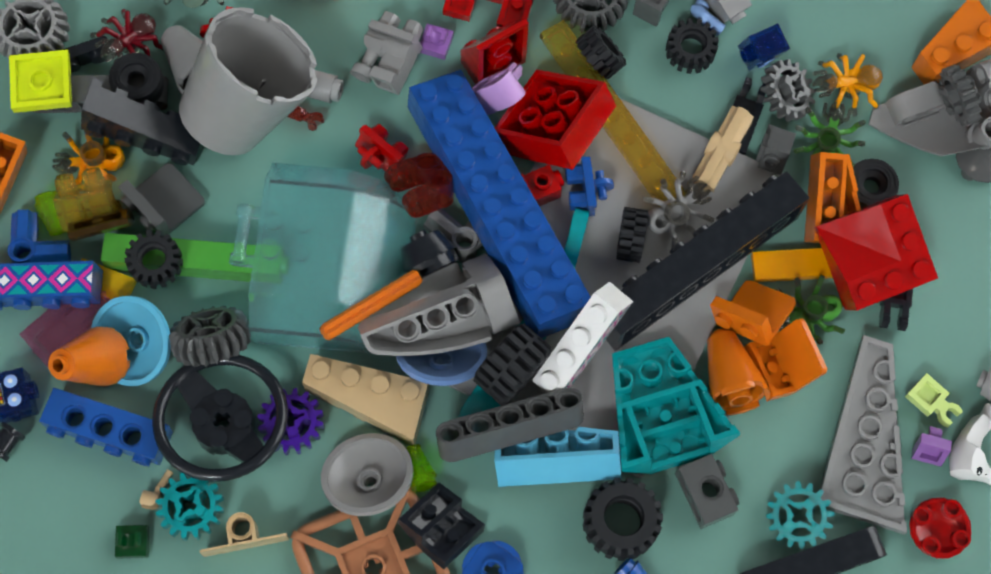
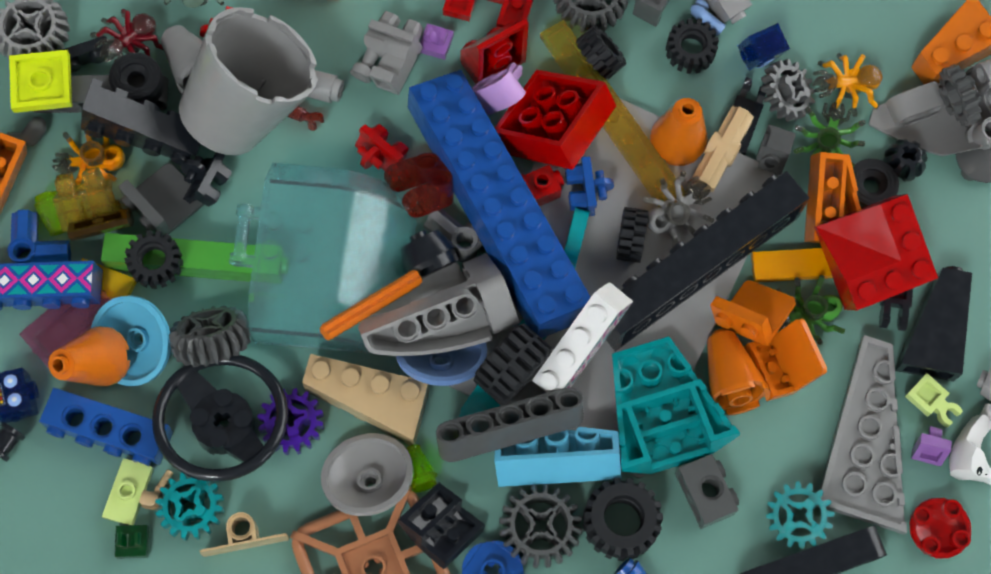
none -> dark grey arm [7,117,47,146]
none -> yellowish green plate [102,458,154,525]
none -> black hips [181,152,232,207]
none -> dark grey gear [499,484,583,569]
none -> orange cone [650,98,708,166]
none -> black piece [883,139,927,182]
none -> black slope [895,266,972,382]

